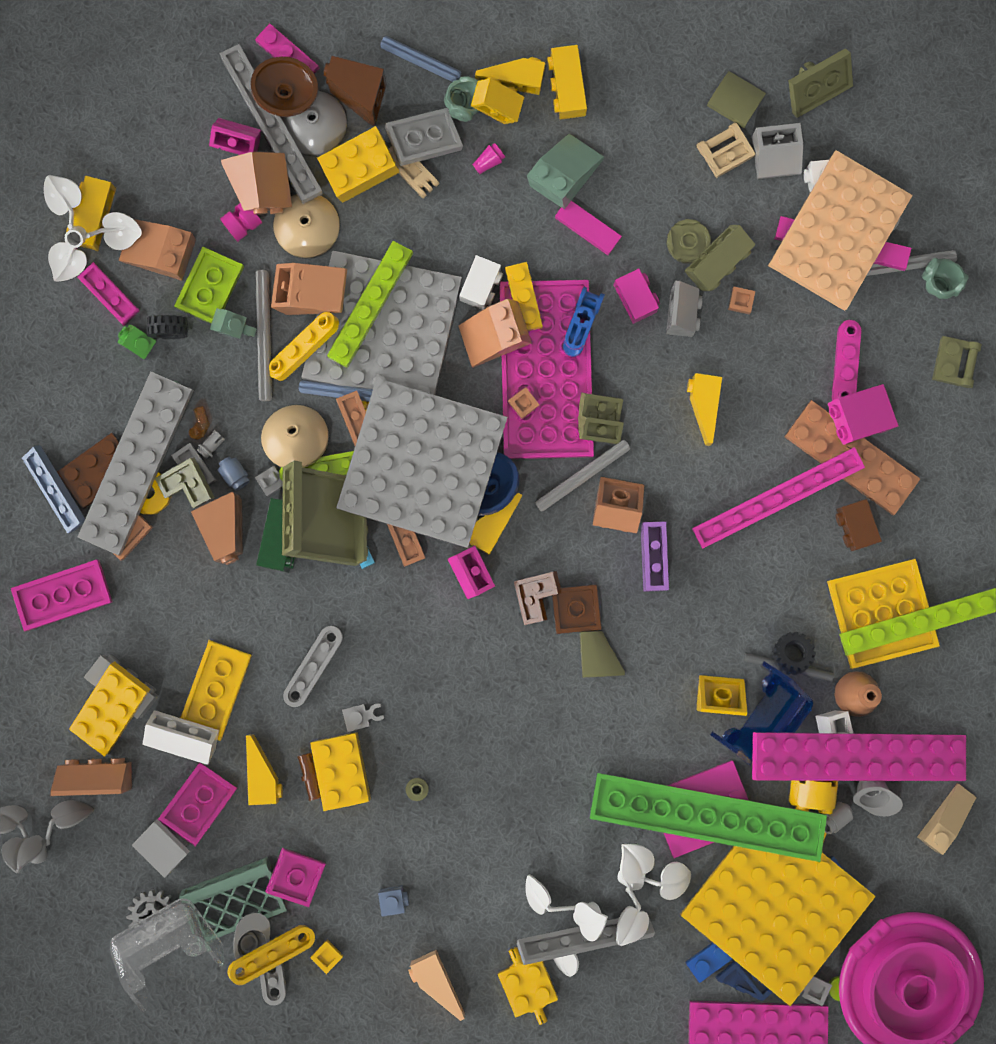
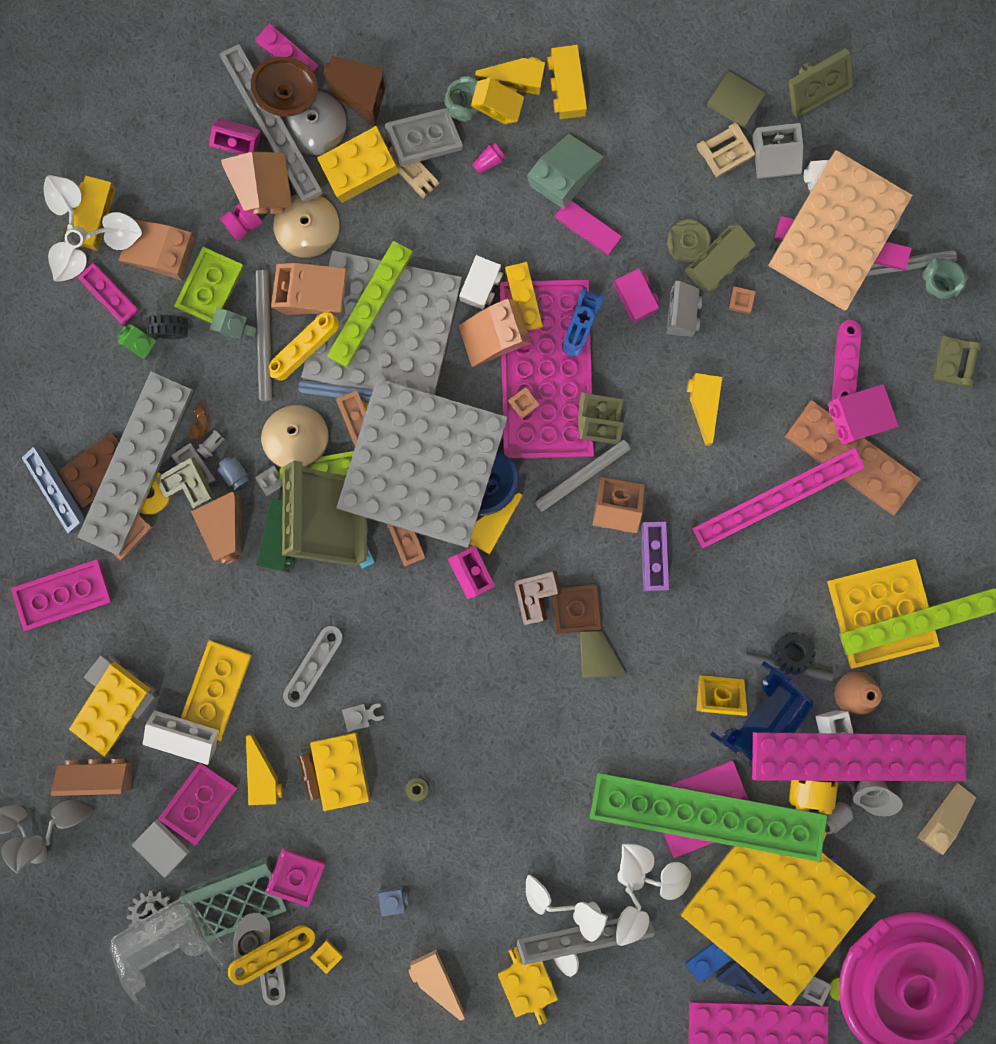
sand blue axle [380,36,461,82] -> none
reddish brown brick [835,499,882,551] -> none

